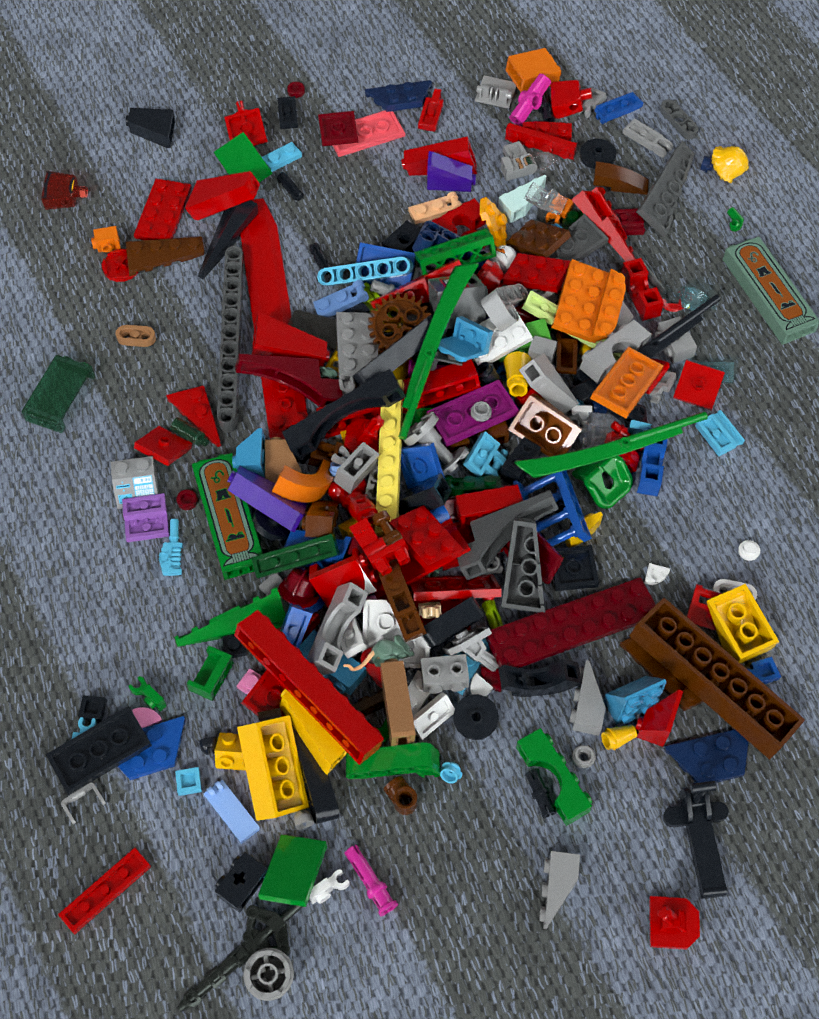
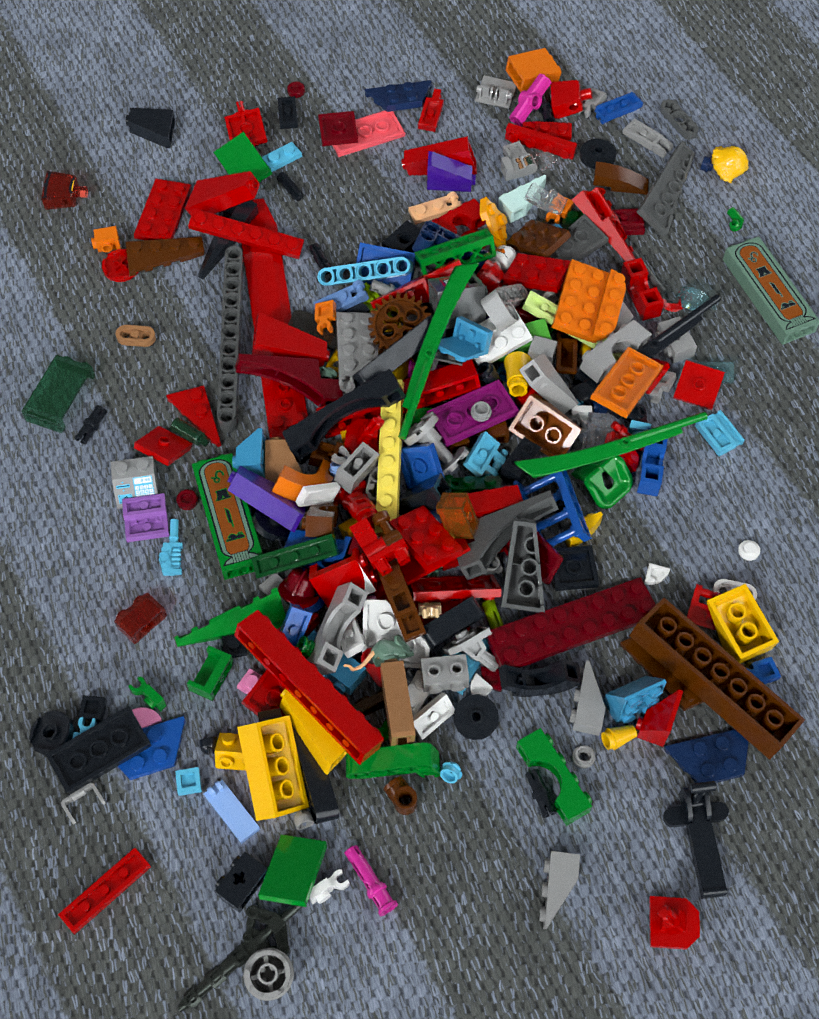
none -> black plate [29,710,74,756]
none -> black pin [74,405,107,445]
none -> clear red brick [114,592,167,644]
none -> red plate [188,209,304,259]
none -> white tile [295,482,341,507]
none -> green bush [295,636,315,659]
none -> orange plate [315,300,336,335]
none -> clear orange brick [436,493,479,539]

